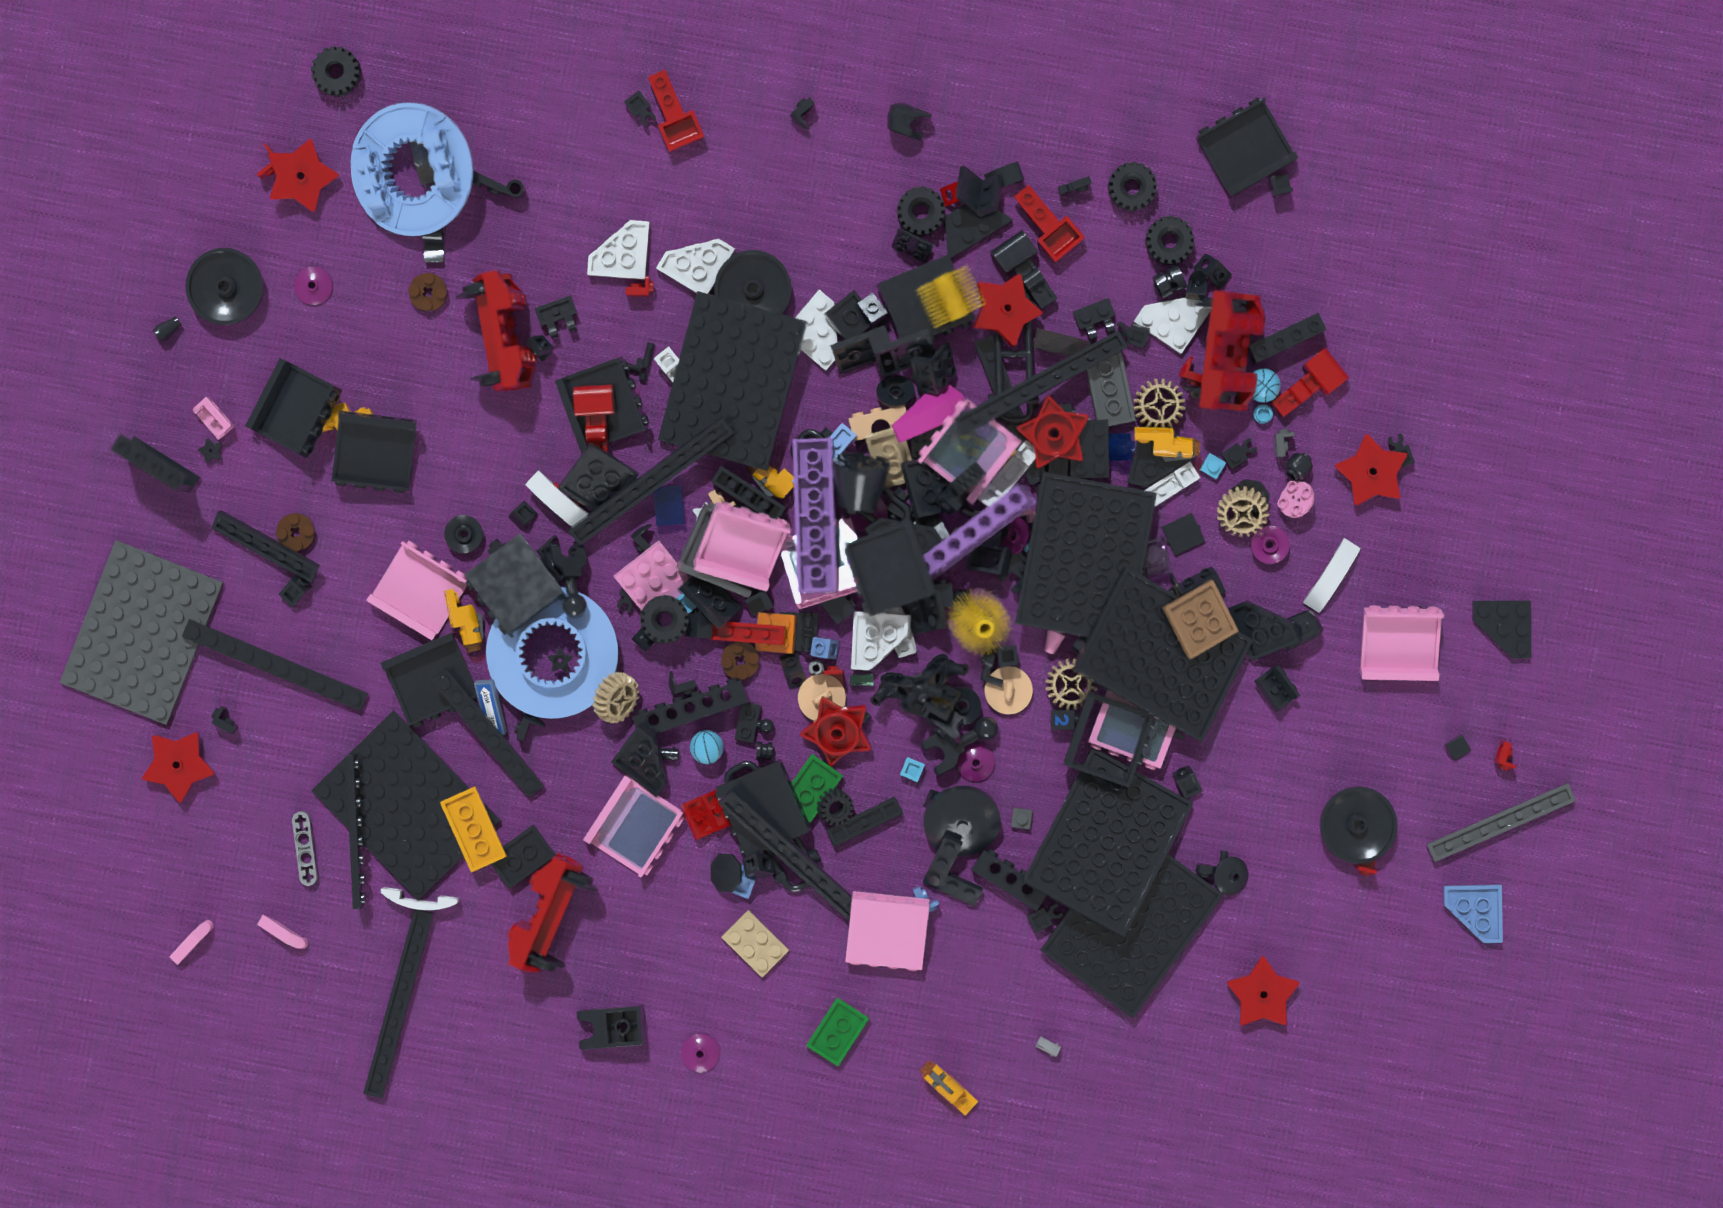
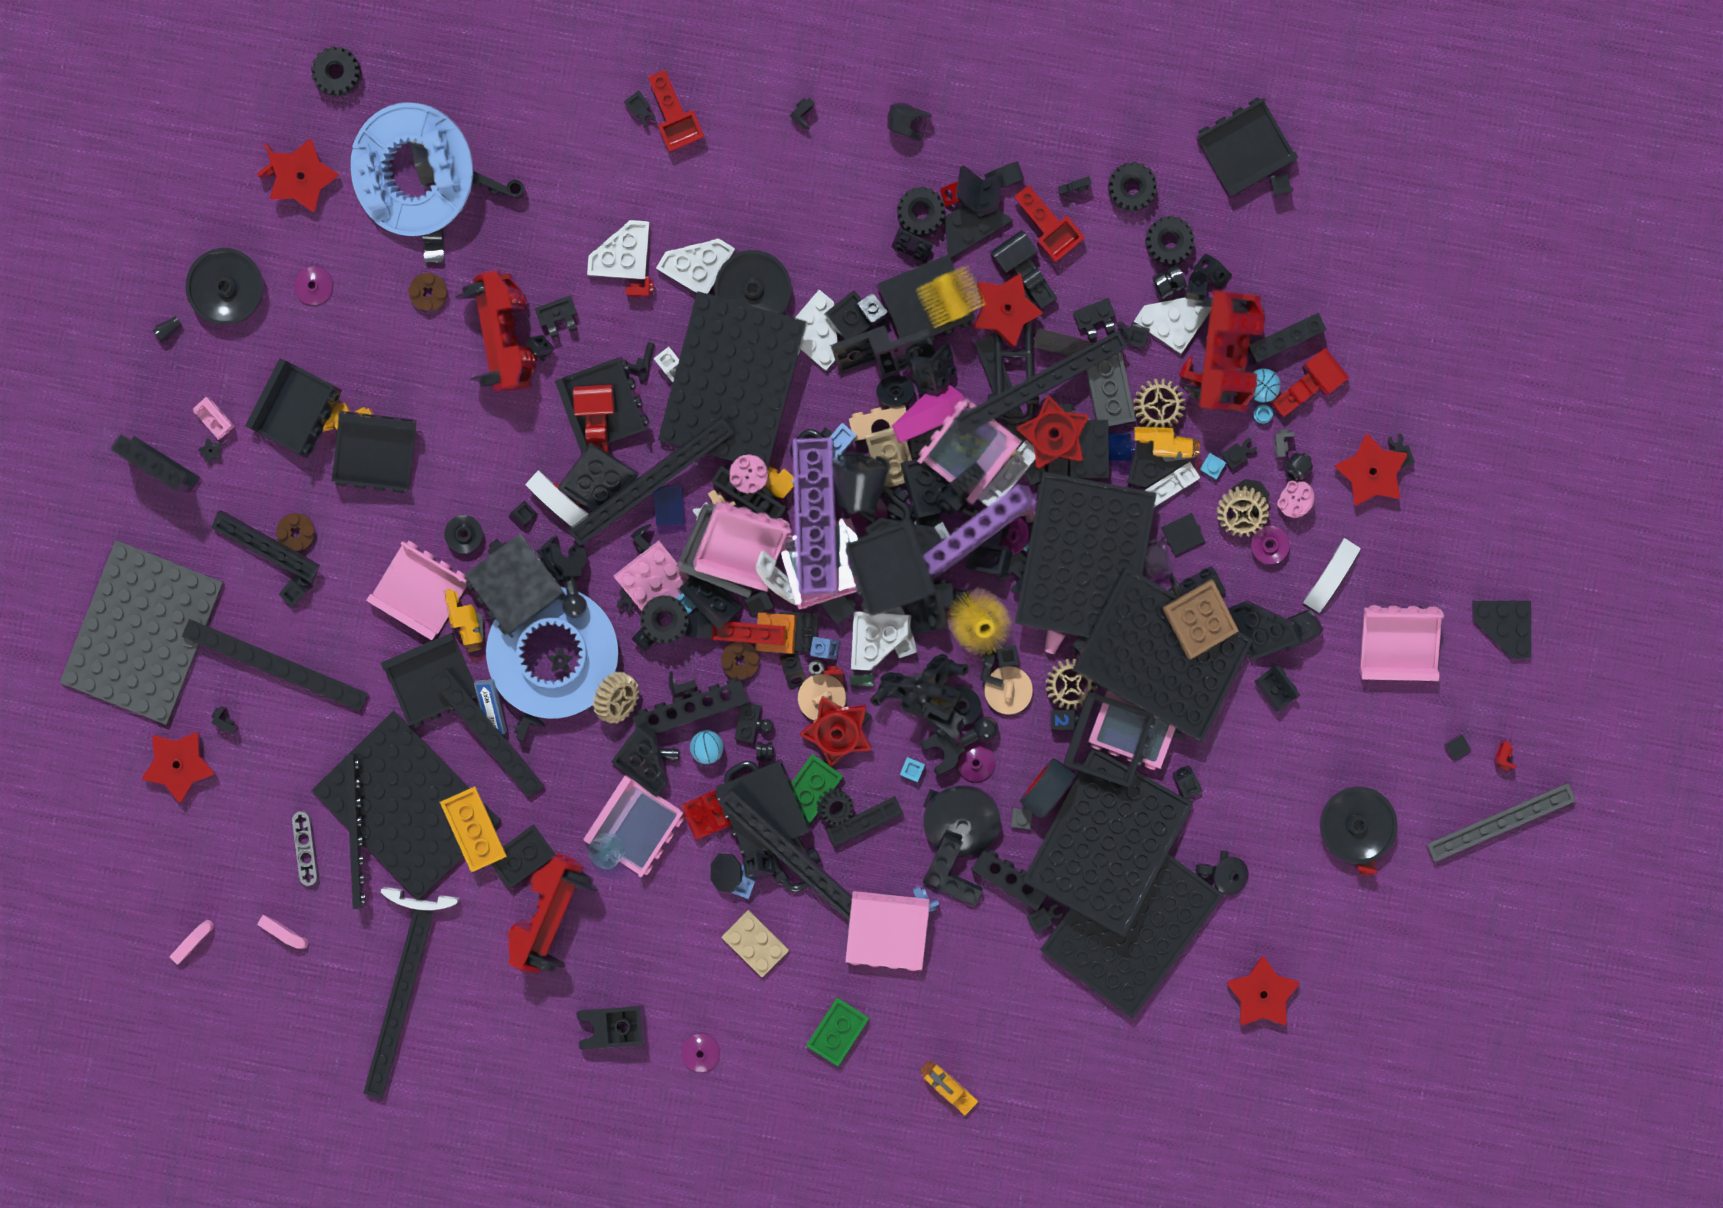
light grey pin [1035,1036,1061,1057] -> none
medium blue plate [1443,885,1503,943] -> none
none -> clear light blue wheel [587,833,625,869]
none -> bright pink plate [730,455,768,493]
none -> white slope [756,551,807,609]
none -> black wheel [1020,758,1075,818]

